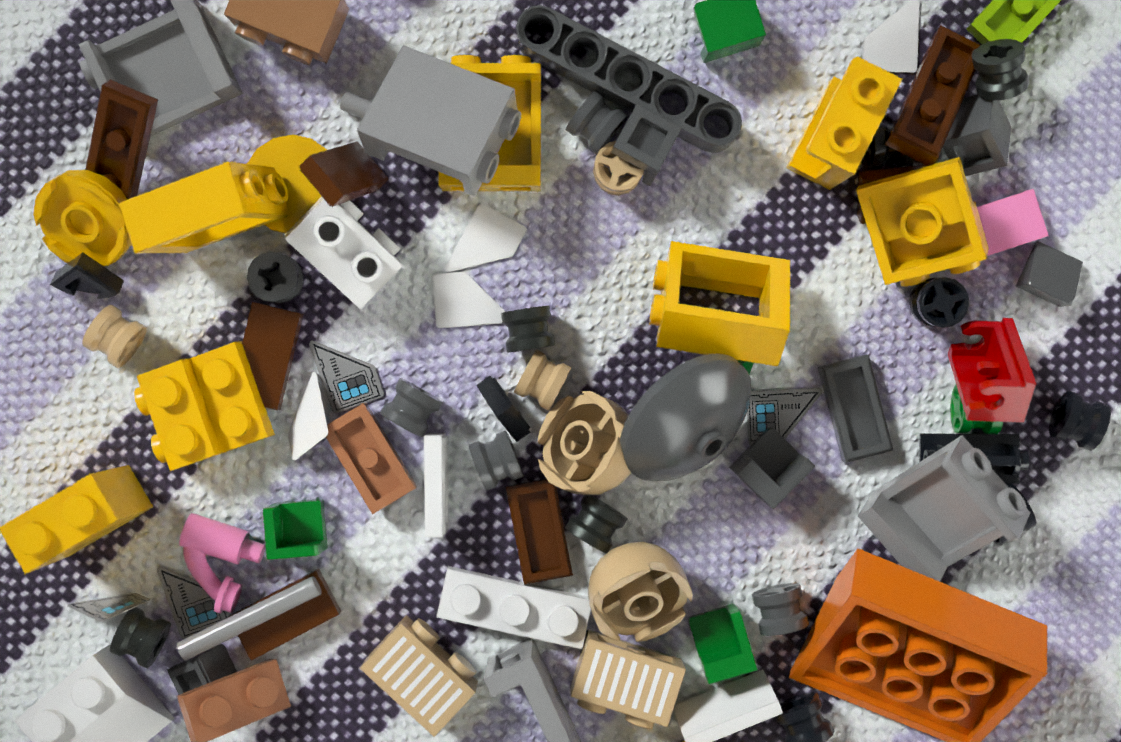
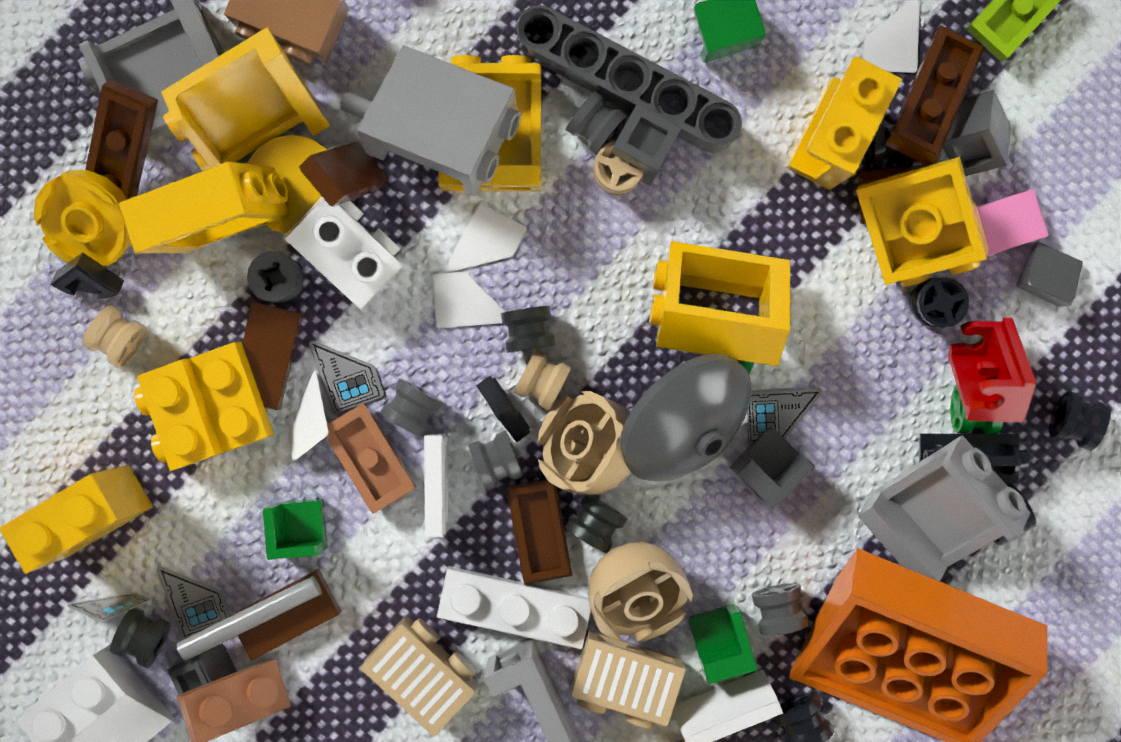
bright pink plant [179,513,266,614] -> none
dark grey tile [818,354,894,463] -> none
pearl dark grey wheel [972,39,1029,101] -> none
none -> yellow panel [161,27,330,171]

